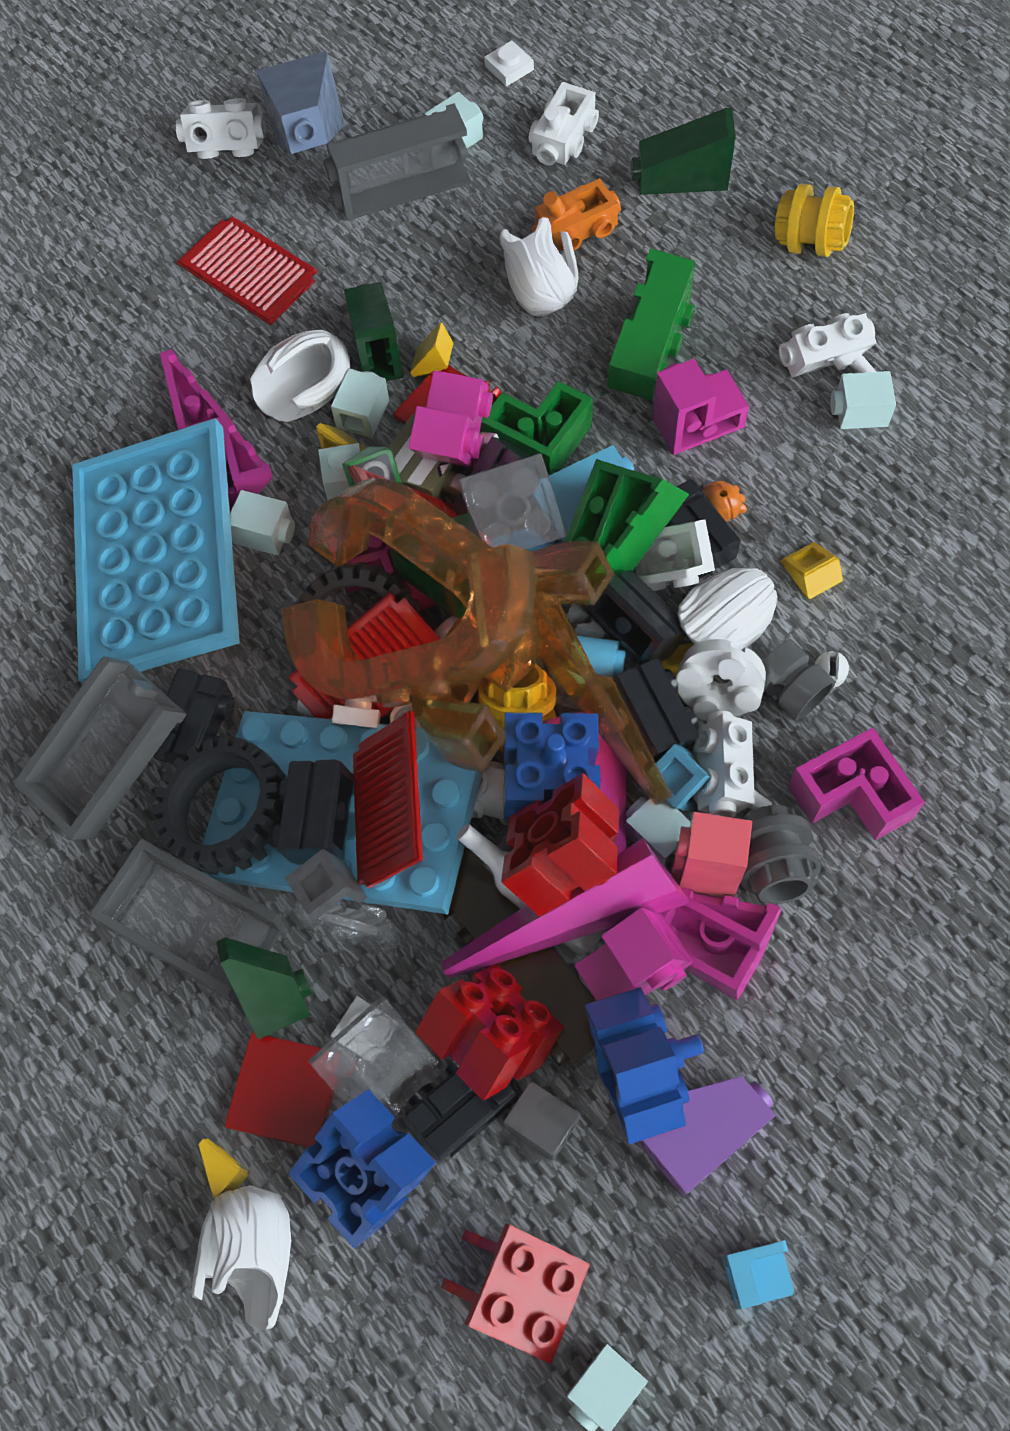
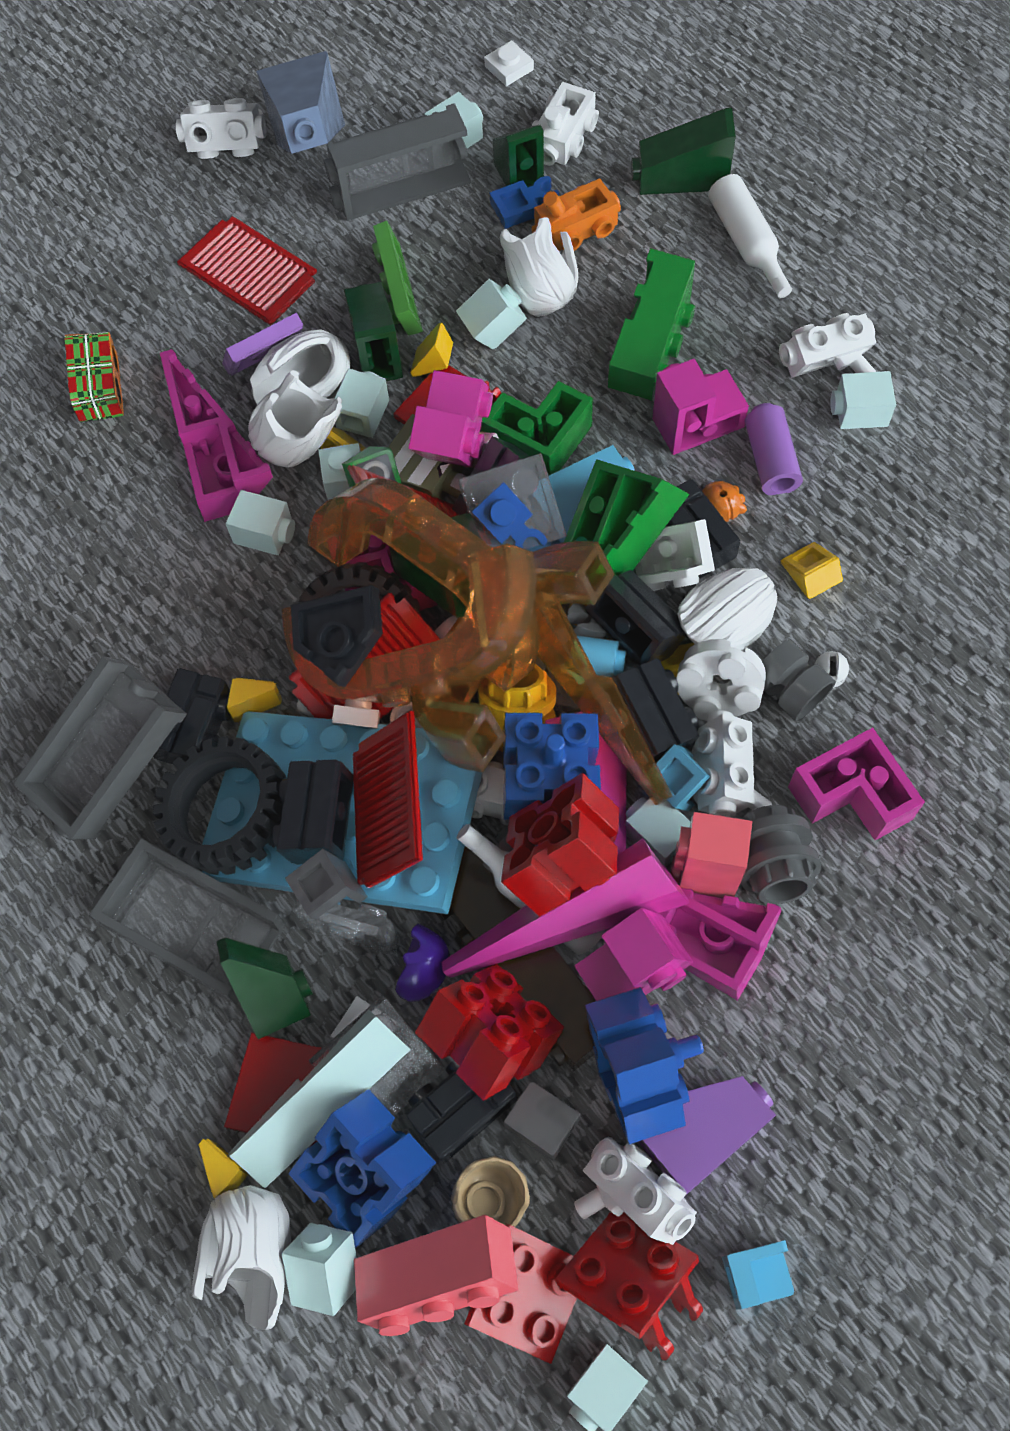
medium azure plate [72,418,240,684] -> none
yellow piece [775,184,854,257] -> none
none -> piece [64,332,124,422]
none -> medium lavender tile [222,312,303,376]
none -> yellow slope [227,678,282,722]
none -> light aqua slope [228,1009,411,1188]
none -> white hair [248,370,342,467]
none -> light aqua brick [282,1223,357,1316]
none -> black plate [290,585,383,688]
none -> coral brick [354,1215,518,1336]
none -> bright green plate [372,221,423,335]
none -> dark purple hair [395,923,450,1002]
none -> tan hair [451,1156,530,1227]
none -> light aqua brick [456,279,527,349]
none -> blue plate [470,482,548,561]
none -> blue plate [489,176,559,229]
none -> dark green slope [493,125,544,187]
none -> red plate [555,1212,703,1360]
none -> white brick [574,1137,697,1245]
none -> white piece [708,174,792,298]
none -> medium lavender brick [745,403,803,495]

